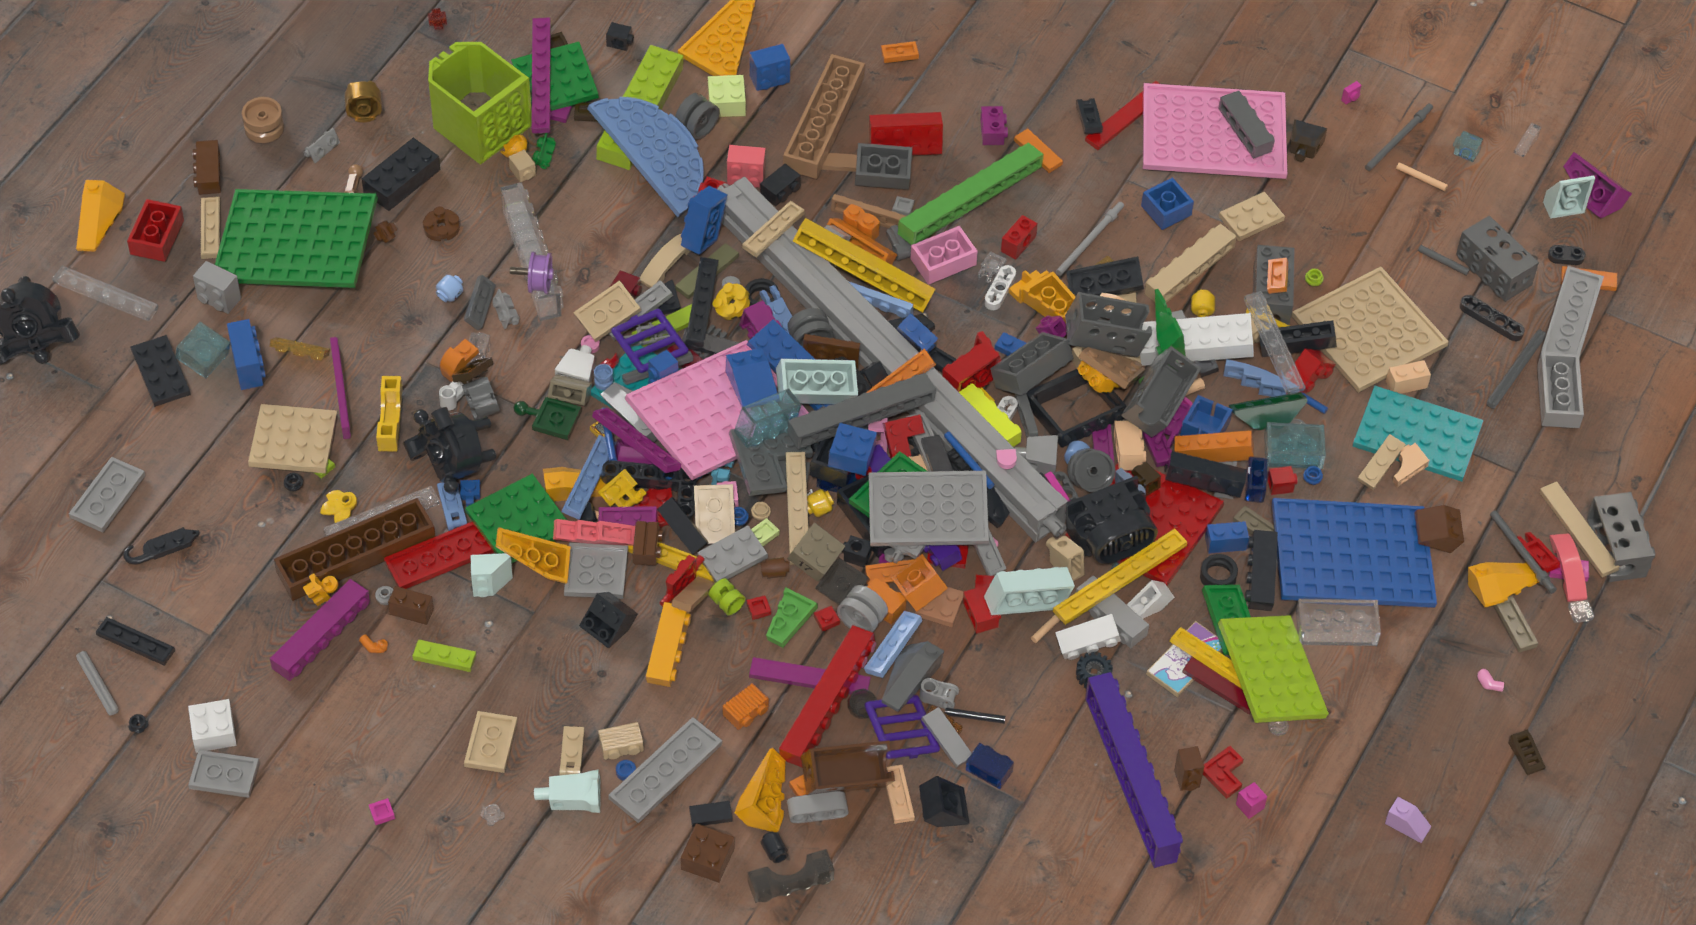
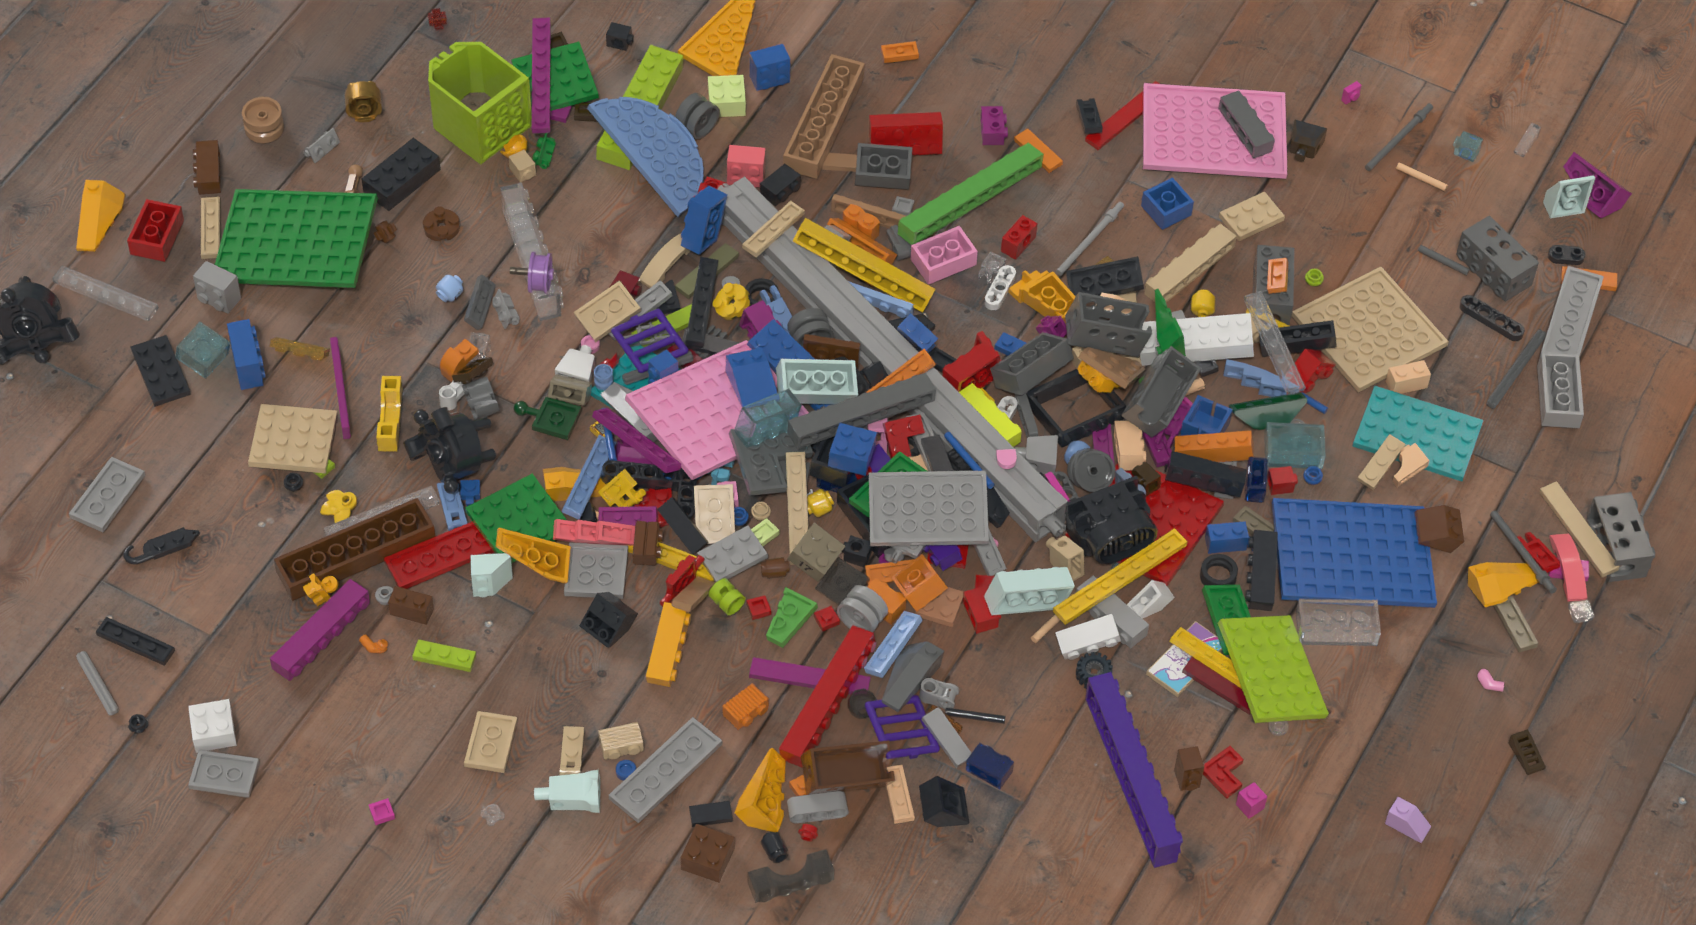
none -> red plate [798,824,818,842]

